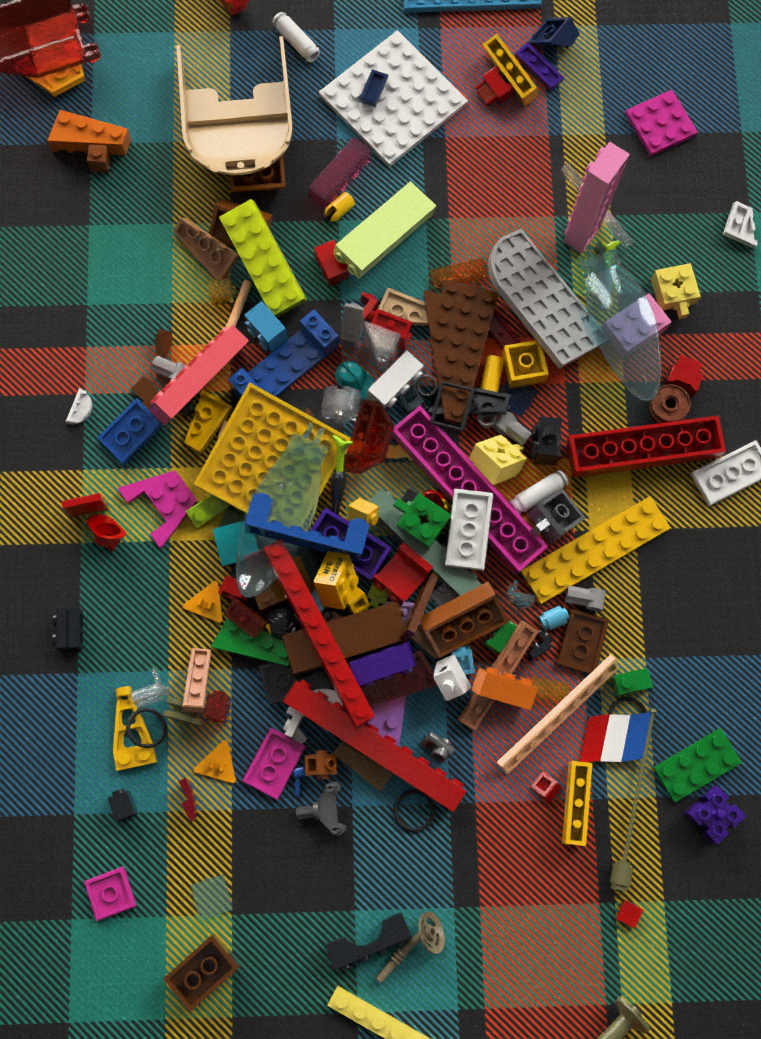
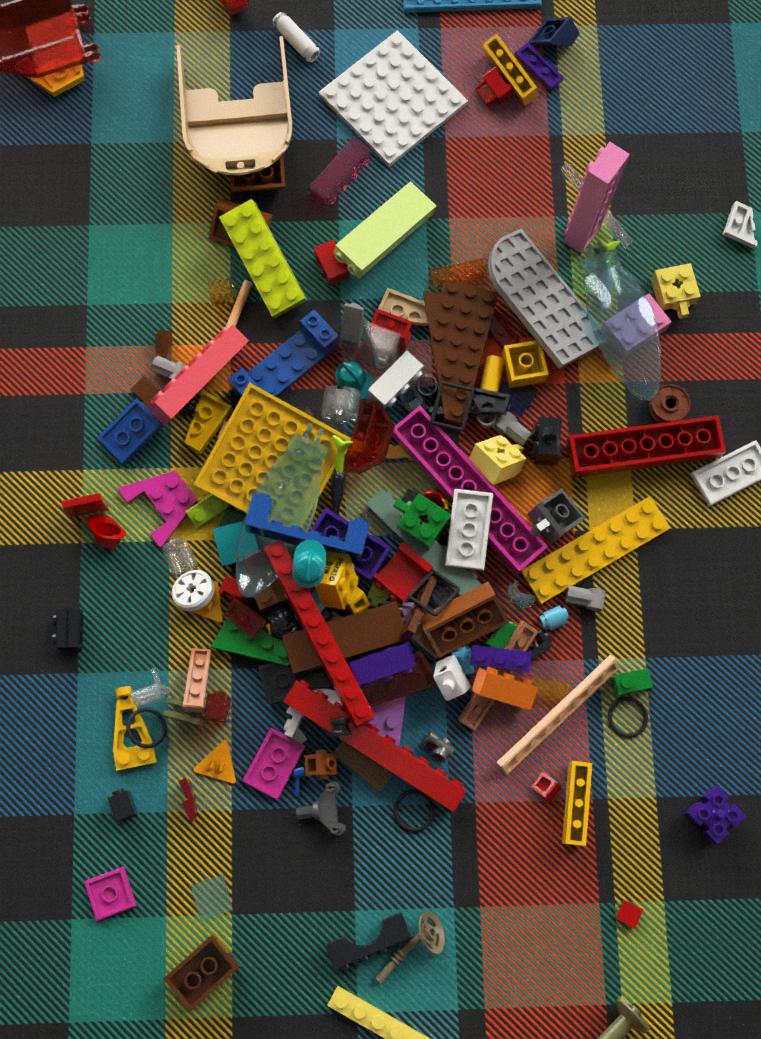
orange wedge [47,110,131,155] -> none
white tile [66,388,93,425] -> none
dark orange brick [87,145,111,173] -> none
medium nougat wing [173,218,240,283] -> none
dark azure brick [245,301,288,353] -> none
yellow piece [324,192,355,222] -> none
yellow brick [347,498,379,528] -> none
dark blue tile [359,69,389,107] -> none
red bracket [361,292,378,325] -> none
white axle [509,471,569,515] -> none
reddish brown tile [557,609,609,675] -> none
flag [580,708,657,892] -> none
dark pink plate [625,90,698,157] -> none
green plate [652,728,742,803] -> none
red piece [665,355,703,396] -> none
none -> clear piece [163,537,198,577]
none -> white wheel [172,570,215,611]
none -> teal piece [292,539,326,588]
none -> black wheel [330,718,351,737]
none -> black piece [408,570,460,616]
none -> dark purple plate [470,645,532,673]

